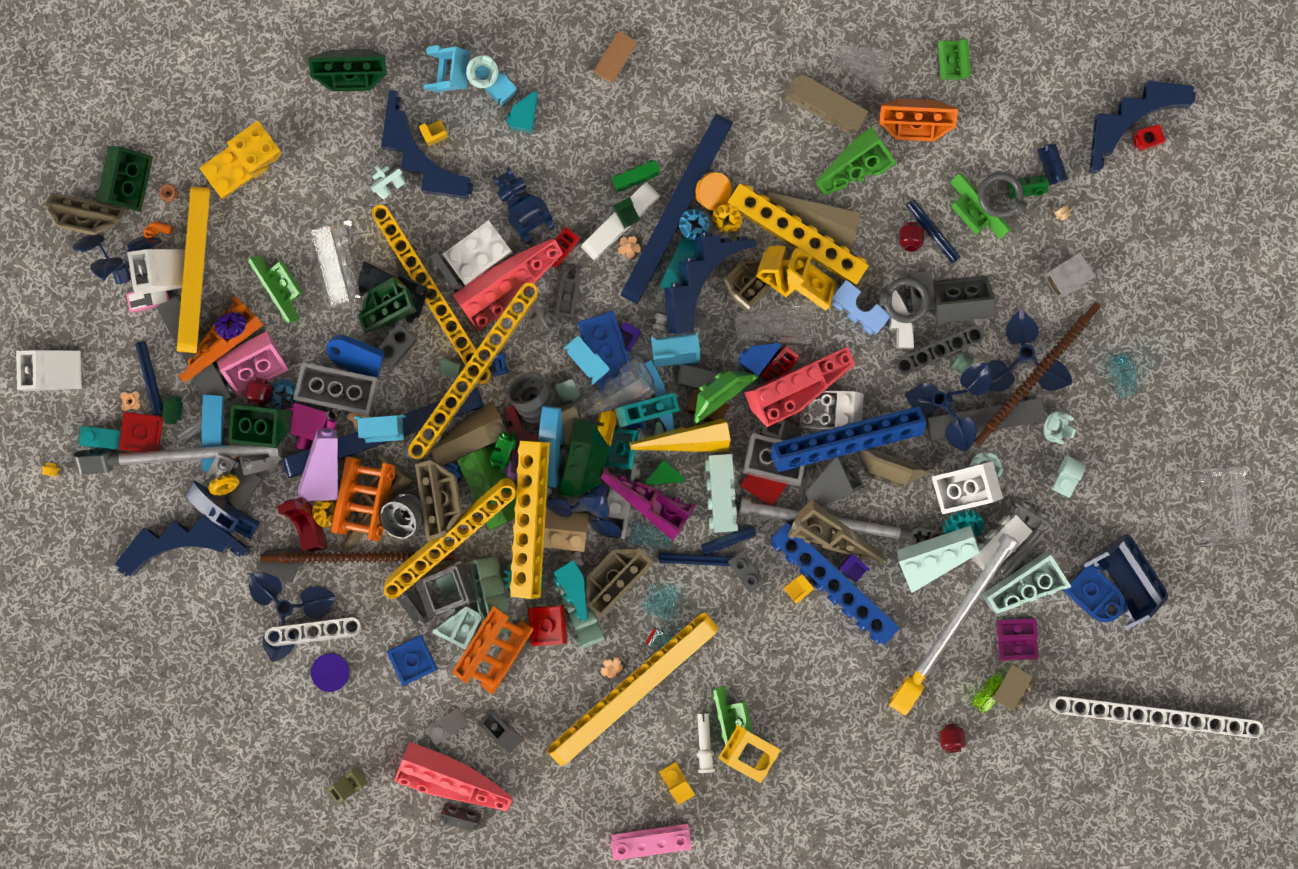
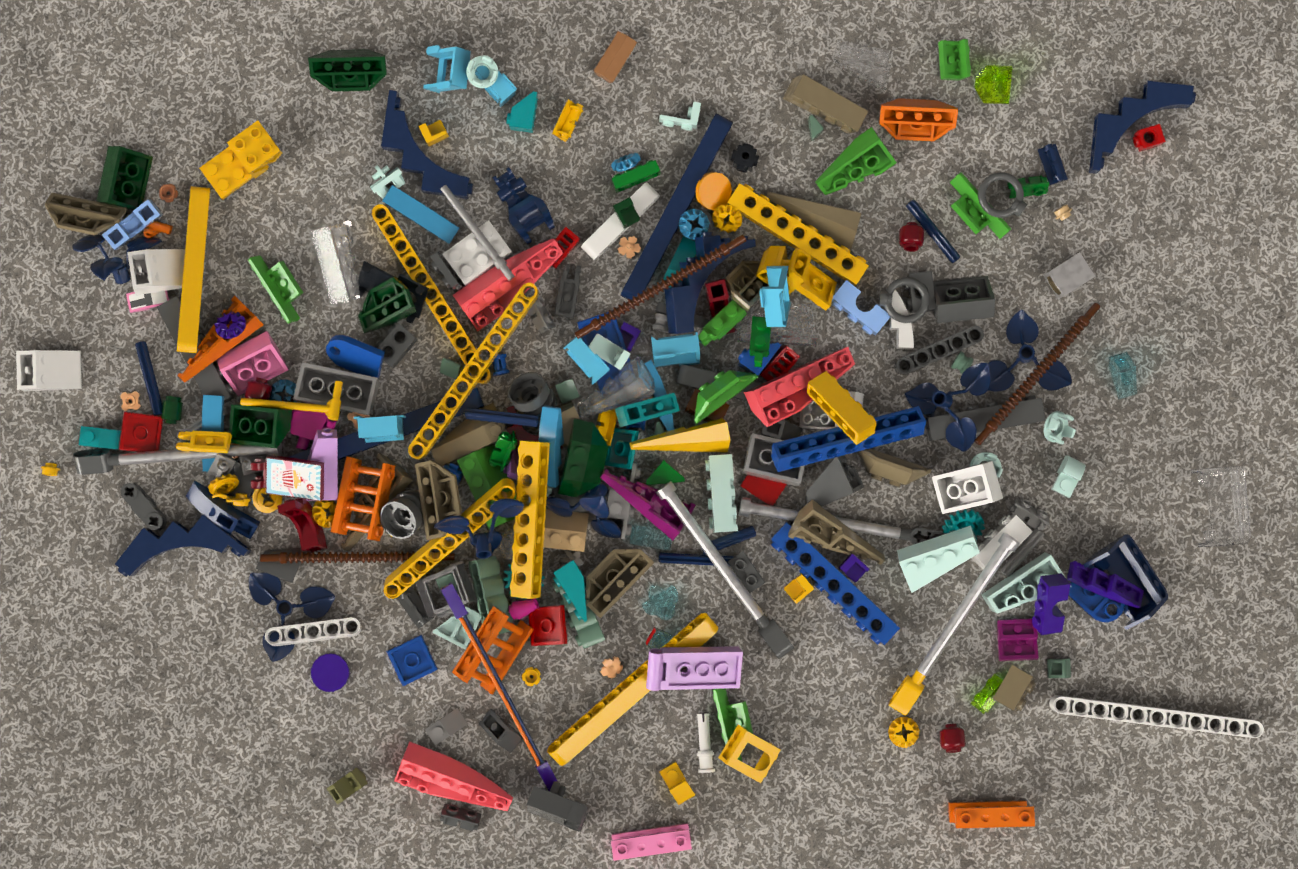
none -> light blue arch [102,199,163,250]
none -> dark grey piece [121,483,167,530]
none -> yellow hinge [176,430,232,453]
none -> yellow plate [212,493,251,506]
none -> yellow bar [240,381,343,421]
none -> tile [251,455,324,501]
none -> yellow gear [251,488,283,513]
none -> dark azure slope [382,185,459,244]
none -> dark blue plant [434,499,525,559]
none -> light grey bar [440,185,515,281]
none -> piece [440,583,558,792]
none -> dark blue axle [464,408,539,427]
none -> dark pink cone [509,598,539,620]
none -> yellow plate [522,667,541,686]
none -> dark grey piece [527,781,588,832]
none -> yellow hinge [552,99,584,142]
none -> reddish brown hose [575,235,746,339]
none -> light aqua bracket [588,334,630,370]
none -> dark azure gear [611,153,641,172]
none -> lavender hinge [646,646,743,691]
none -> flat silver piece [656,481,794,659]
none -> light aqua bracket [659,102,701,131]
none -> bright green hinge [698,300,747,346]
none -> dark red arch [705,278,735,334]
none -> black brick [731,143,759,173]
none -> green hinge [749,316,771,367]
none -> medium azure piece [760,266,791,327]
none -> yellow brick [807,371,876,445]
none -> sand green slope [808,115,824,141]
none -> yellow gear [888,717,919,748]
none -> orange fence [948,800,1035,828]
none -> clear neon green slope [975,65,1013,104]
none -> dark purple arch [1032,573,1070,635]
none -> sand green slope [1047,658,1071,678]
none -> dark purple slope [1067,561,1144,608]

